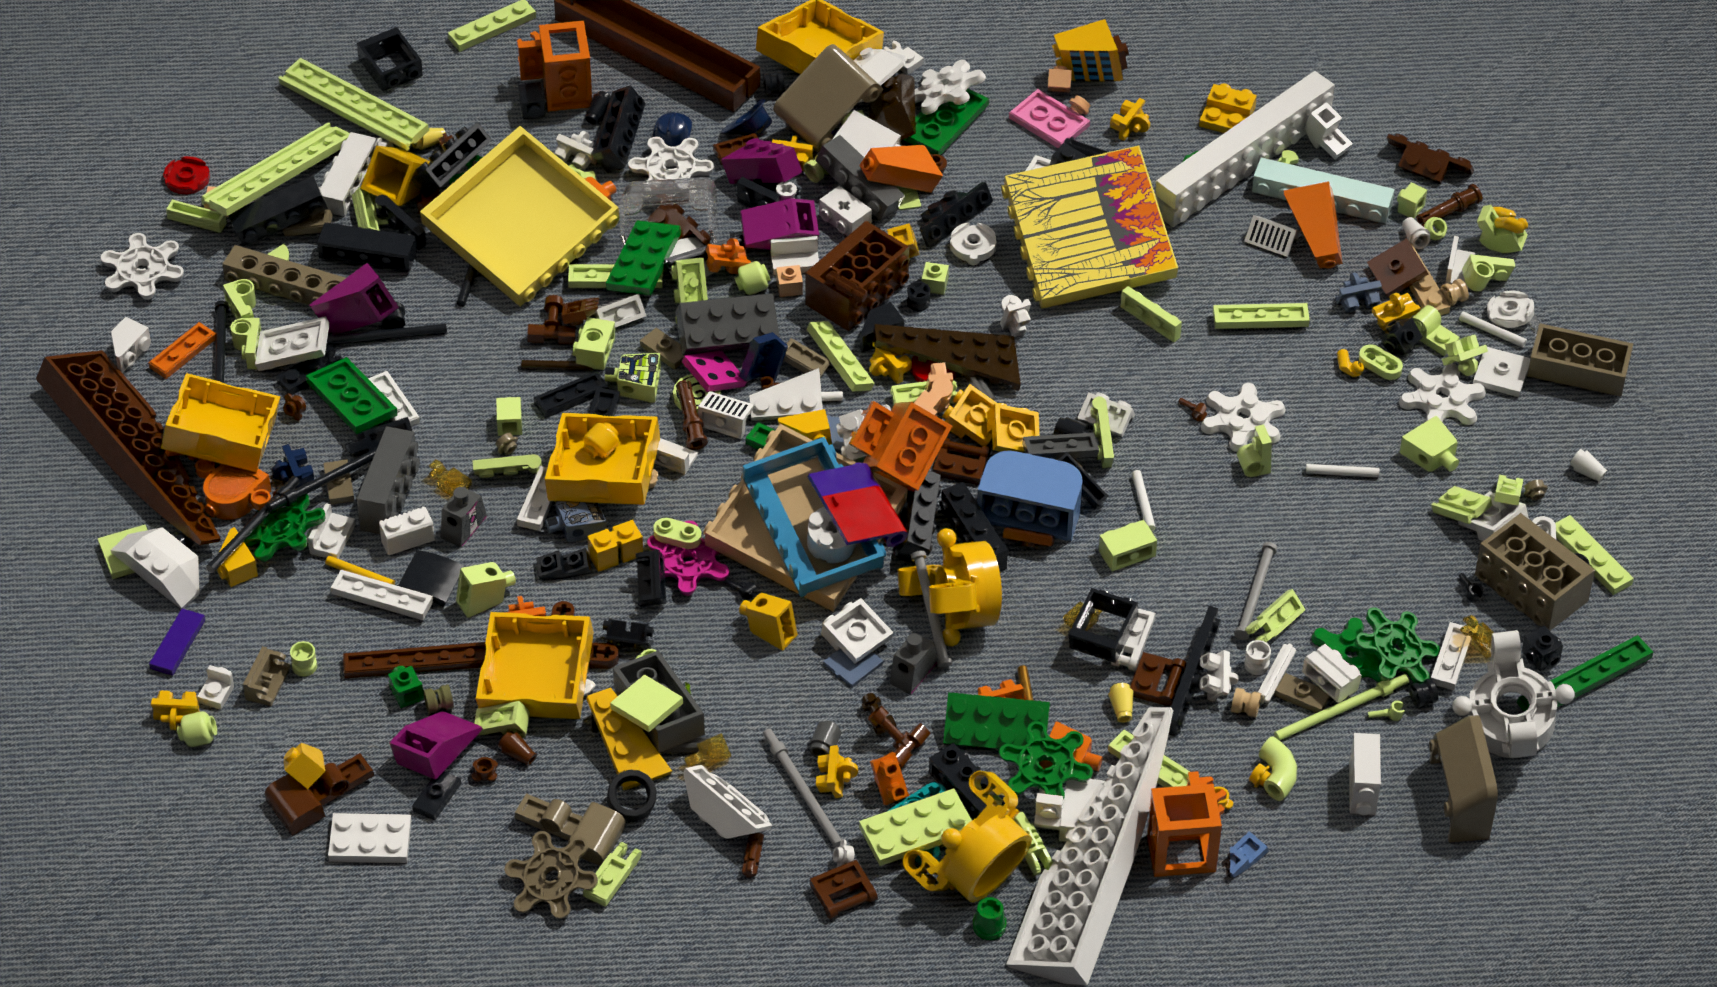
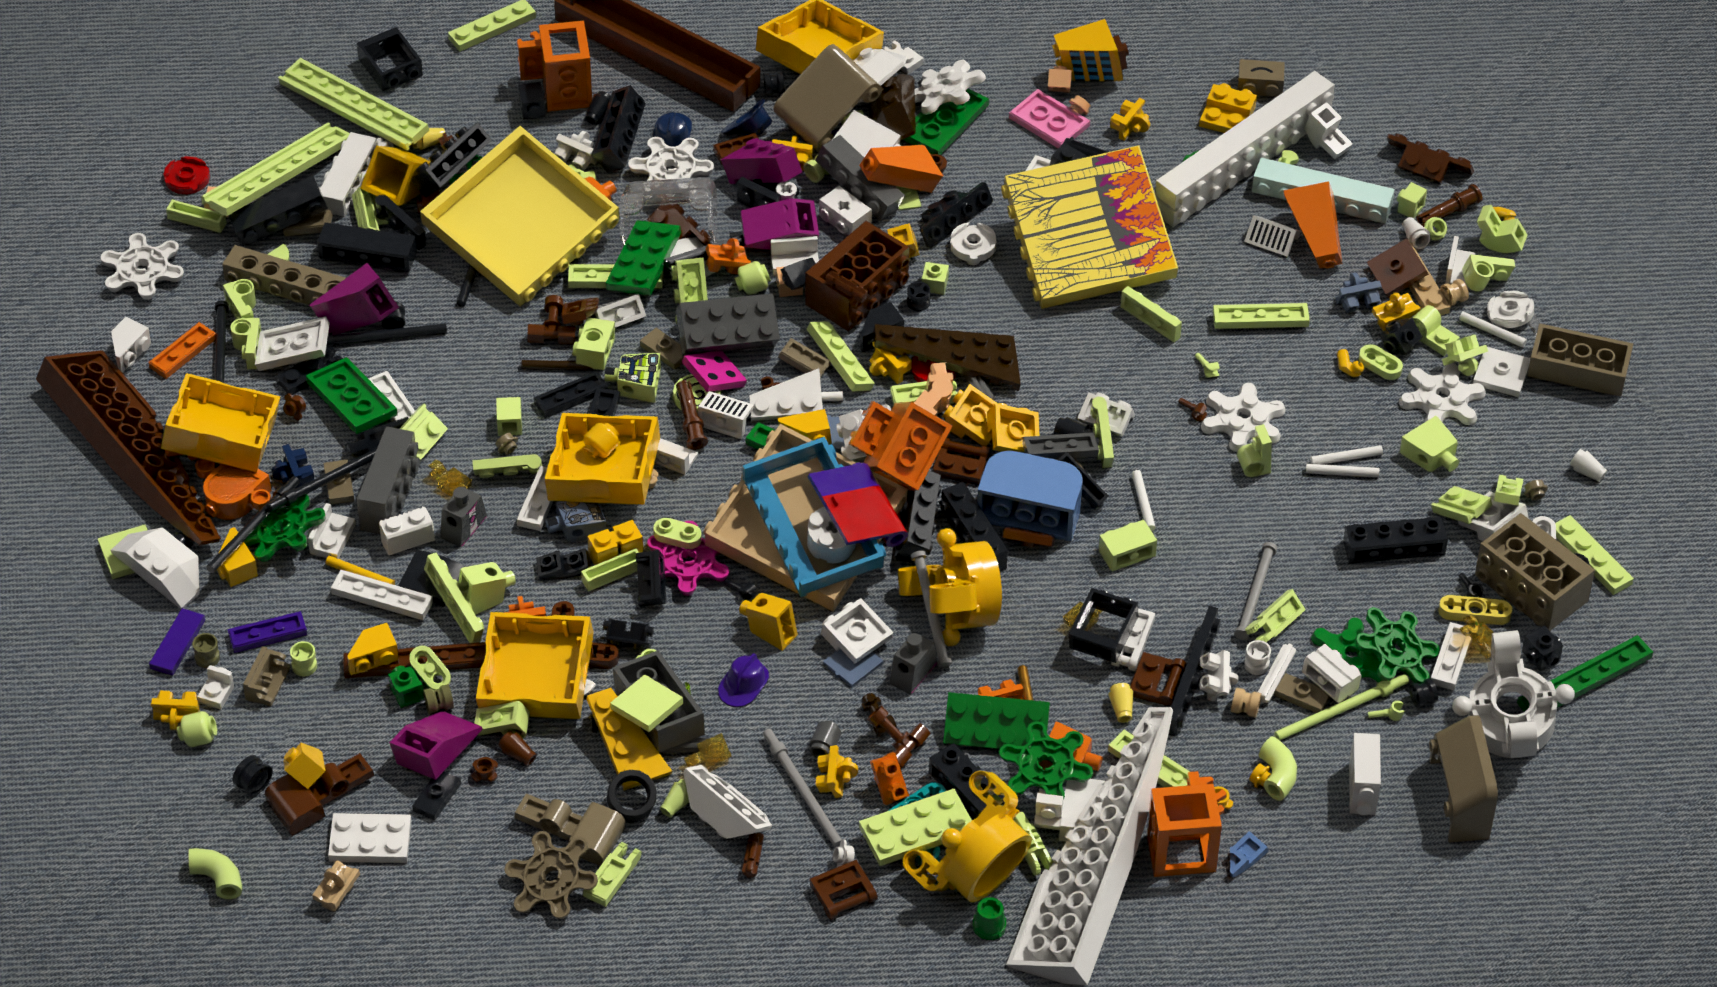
dark blue bracket [739,332,788,383] -> none
white hips [1000,295,1031,337] -> none
yellow arm [1494,217,1528,234] -> none
none -> yellowish green cylinder [189,848,242,899]
none -> olive wheel [192,633,220,668]
none -> dark purple tile [228,611,308,653]
none -> black wheel [232,755,273,796]
none -> tan hips [312,860,360,911]
none -> yellow slope [347,623,399,675]
none -> yellowish green plate [400,404,448,460]
none -> yellowish green plate [410,646,451,690]
none -> yellowish green plate [424,553,484,643]
none -> yellowish green piece [581,549,639,592]
none -> yellowish green cone [660,779,689,818]
none -> dark purple piece [718,653,769,707]
none -> black slope [780,258,816,290]
none -> yellowish green hand [1195,353,1220,378]
none -> dark tan brick [1237,59,1285,97]
none -> white bar [1310,445,1383,465]
none -> black brick [1343,517,1448,564]
none -> light yellow beam [1438,595,1512,625]

